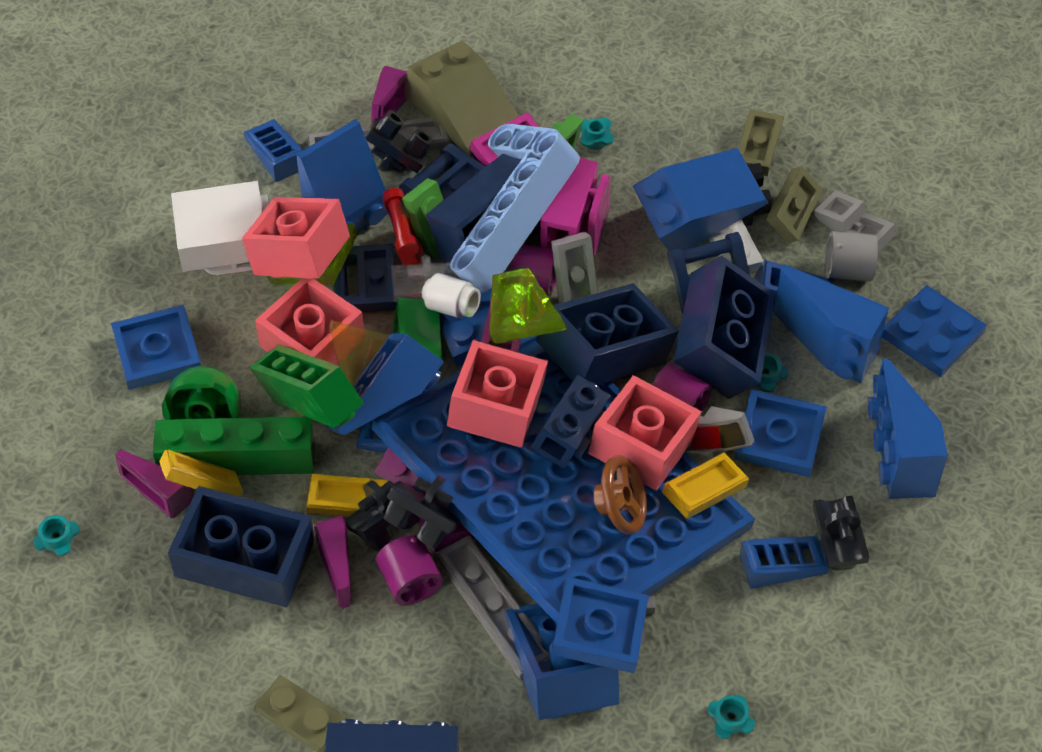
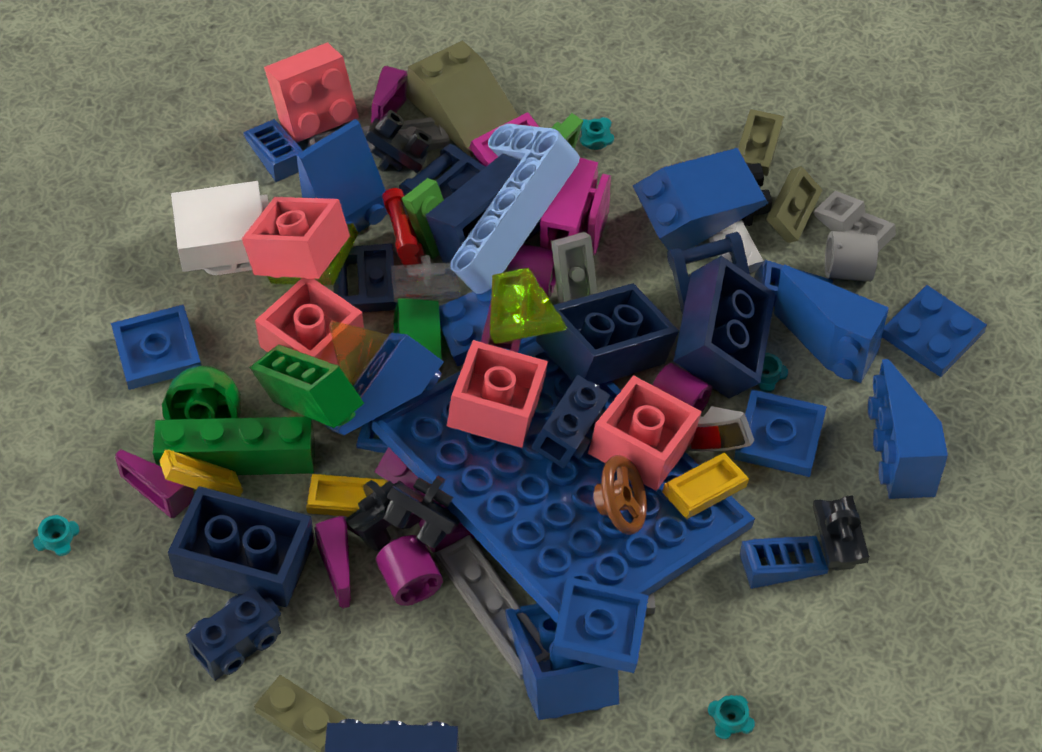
white brick [422,273,481,319] -> none
none -> dark blue brick [186,587,281,681]
none -> coral brick [264,42,359,143]

